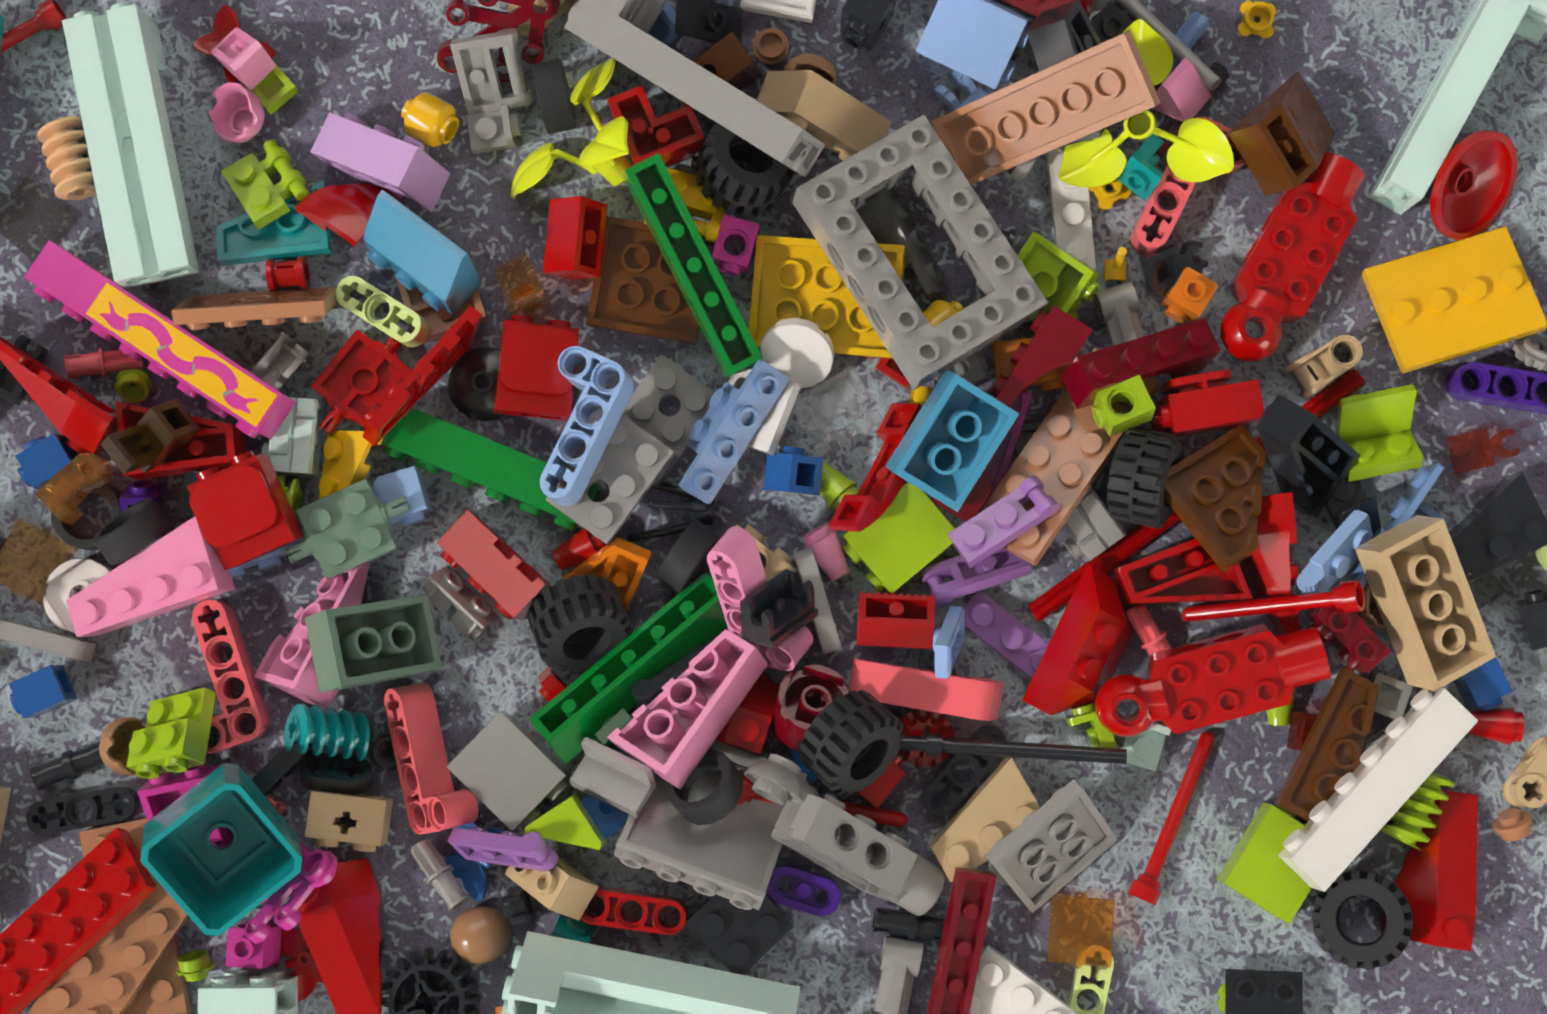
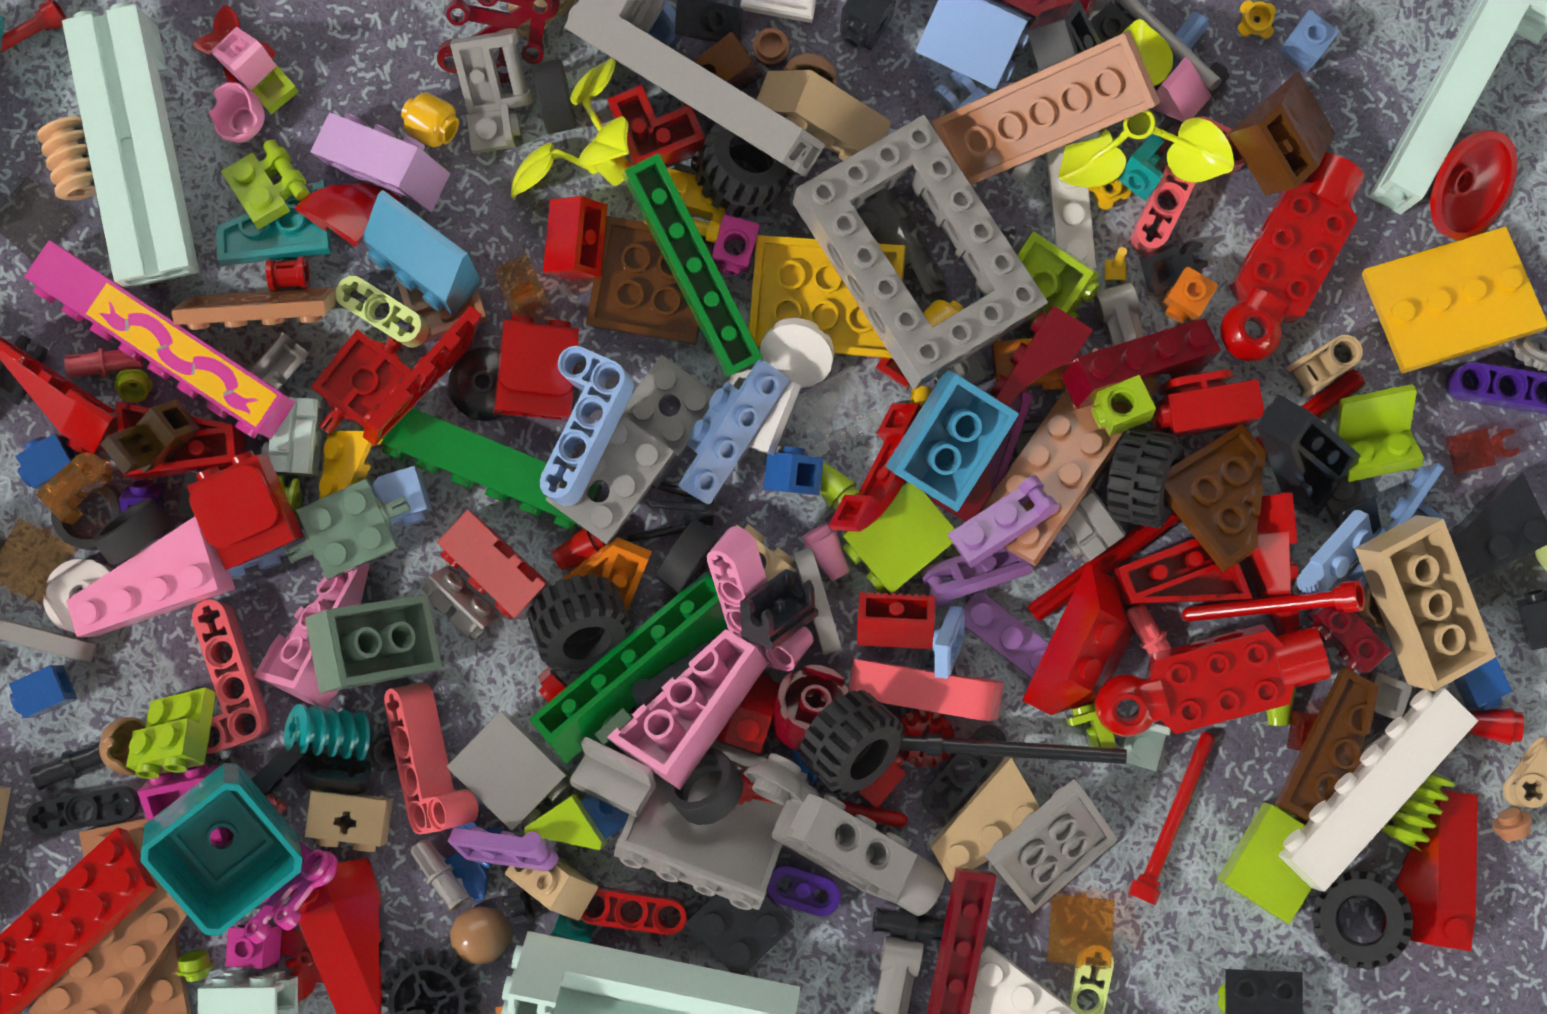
none -> medium blue brick [1277,10,1339,73]

